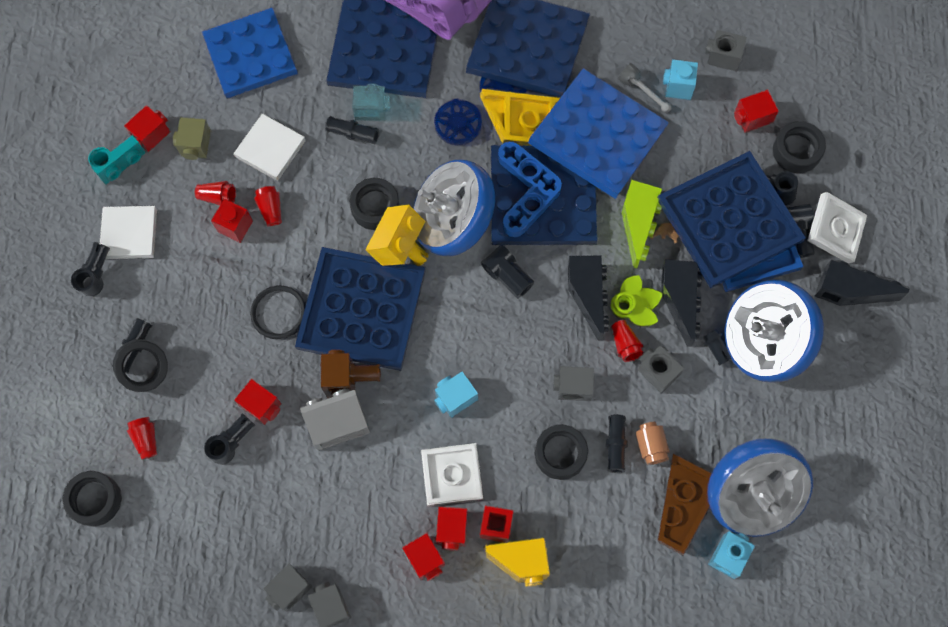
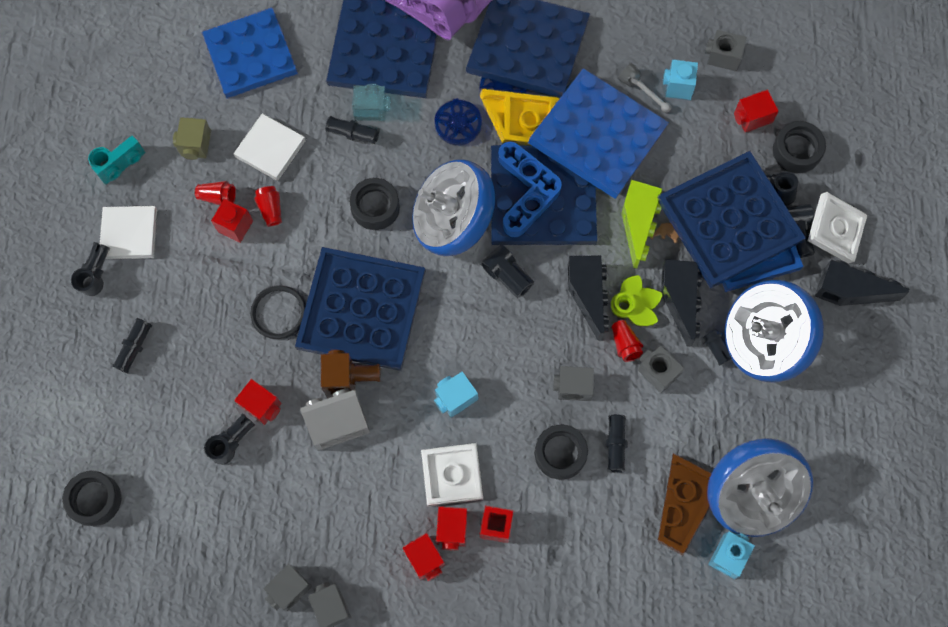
black tyre [113,339,168,392] -> none
red brick [124,105,170,152] -> none
red cone [127,417,158,460] -> none
yellow brick [365,205,429,266] -> none
yellow slope [485,538,549,587] -> none
nougat brick [636,422,670,465] -> none

